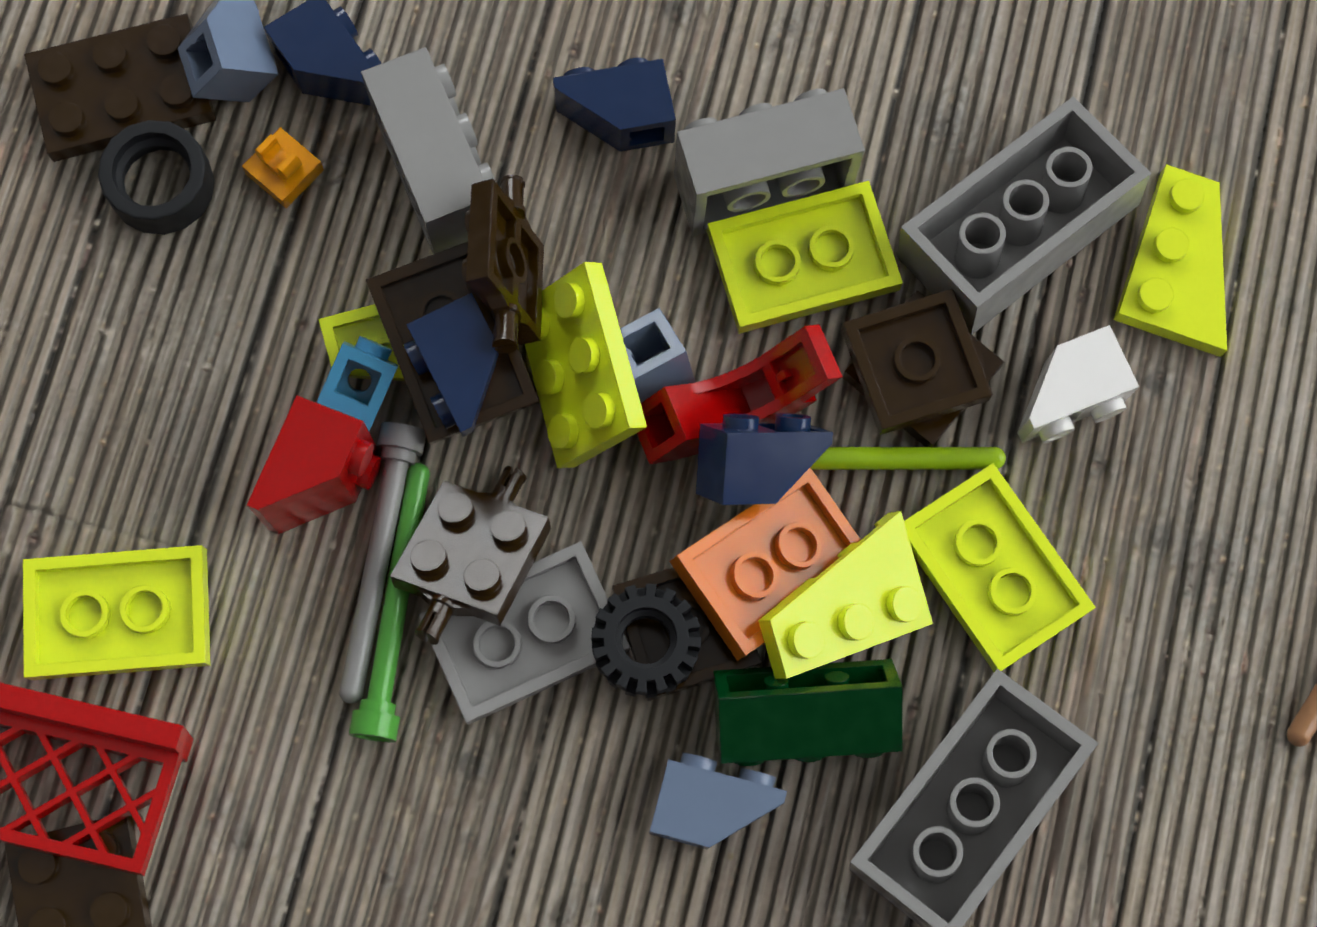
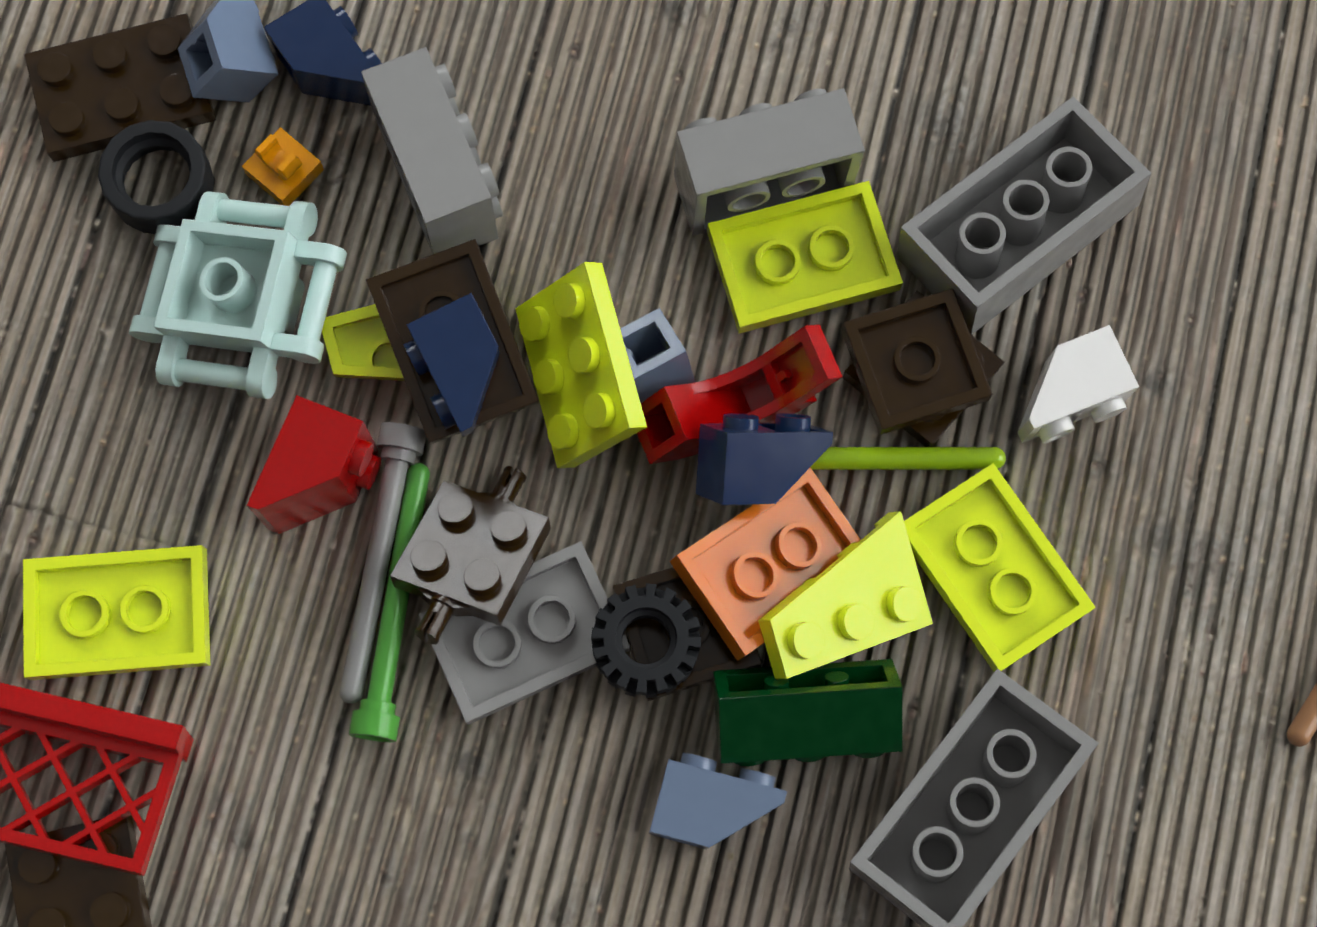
dark azure brick [316,336,398,431] -> none
dark brown plate [462,175,544,353] -> none
dark blue slope [553,58,676,152] -> none
neon yellow wing [1113,164,1227,357] -> none
none -> light aqua brick [129,191,347,399]

